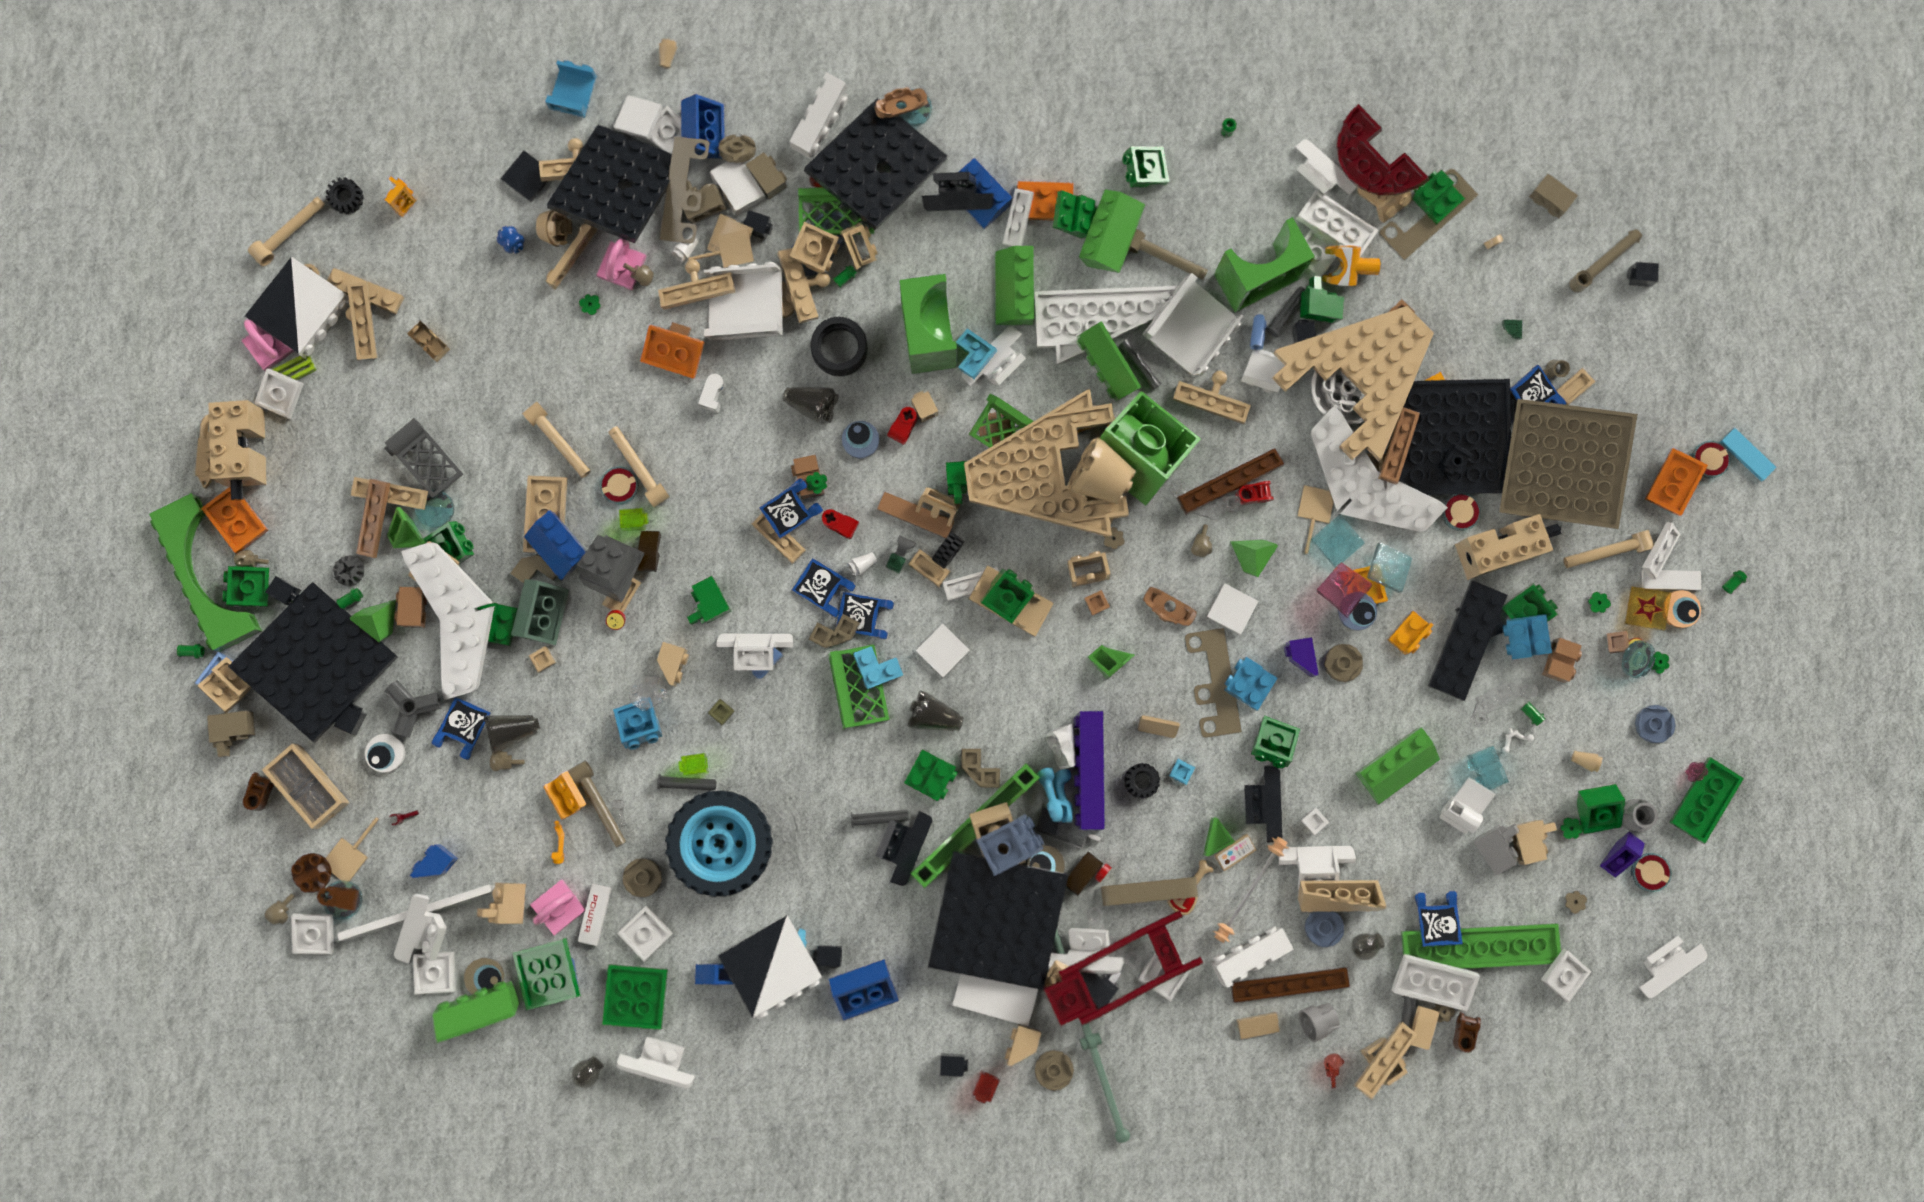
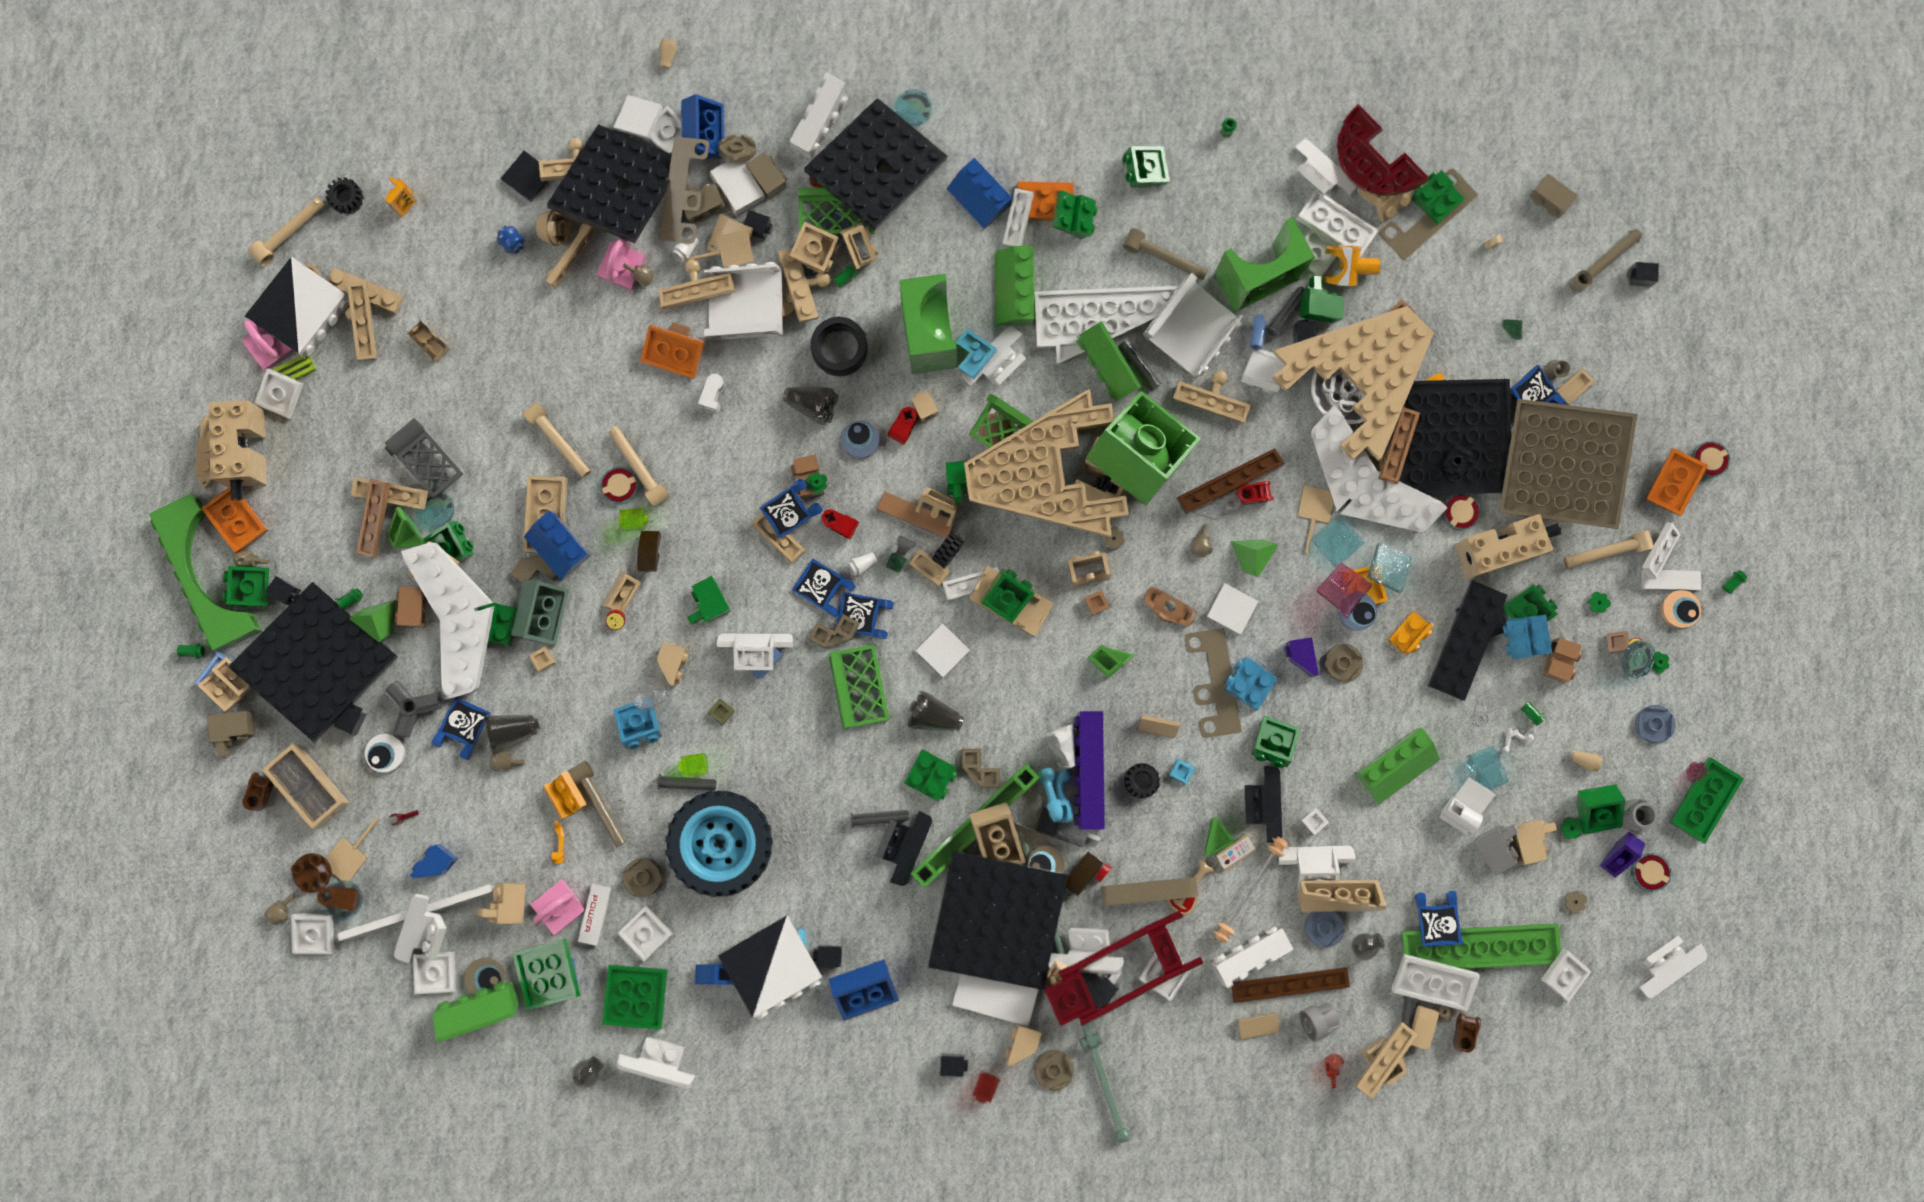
dark grey gear [333,555,365,586] -> none
dark azure panel [545,60,597,118] -> none
dark grey piece [577,534,644,603] -> none
green plant [579,294,601,315] -> none
medium azure plate [853,646,903,690] -> none
medium nougat piece [875,87,928,118] -> none
black plate [922,172,994,211] -> none
sand blue bracket [976,814,1044,875] -> none
tan cone [1068,438,1136,505] -> none
bright green slope [1079,189,1145,273] -> none
clear yellow tile [1625,586,1671,631] -> none
medium azure tile [1720,428,1776,481] -> none

